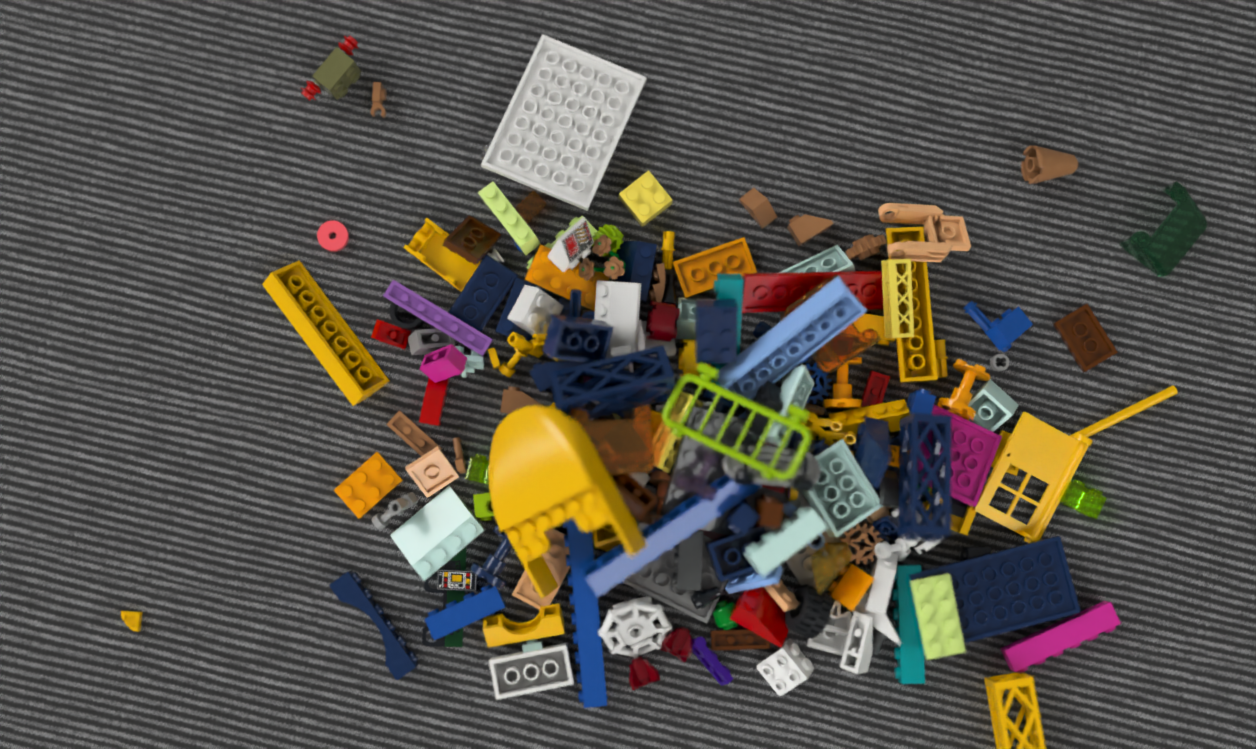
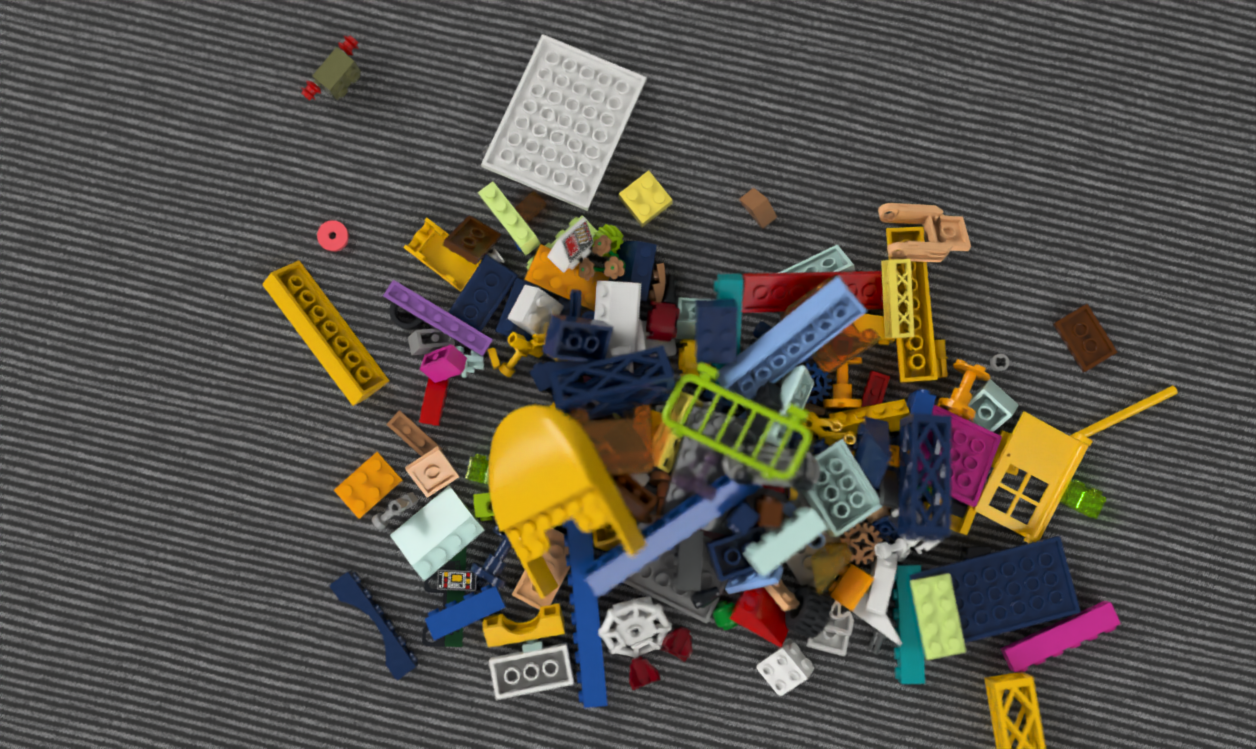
yellow tile [121,610,142,632] -> none
medium nougat plate [371,82,387,118] -> none
red slope [371,319,411,349] -> none
medium nougat bar [453,437,467,474] -> none
medium nougat slope [500,386,544,414] -> none
yellow axle [660,231,676,270] -> none
light orange plate [673,237,757,299] -> none
dark purple plate [692,637,734,686] -> none
reddish brown plate [711,629,770,651] -> none
medium nougat slope [787,214,833,246] -> none
white slope [840,611,873,674] -> none
medium nougat gear [845,234,887,260] -> none
blue axle [963,301,1012,352] -> none
blue brick [985,306,1033,350] -> none
medium nougat cone [1021,145,1078,184] -> none
clear green windscreen [1119,181,1207,277] -> none

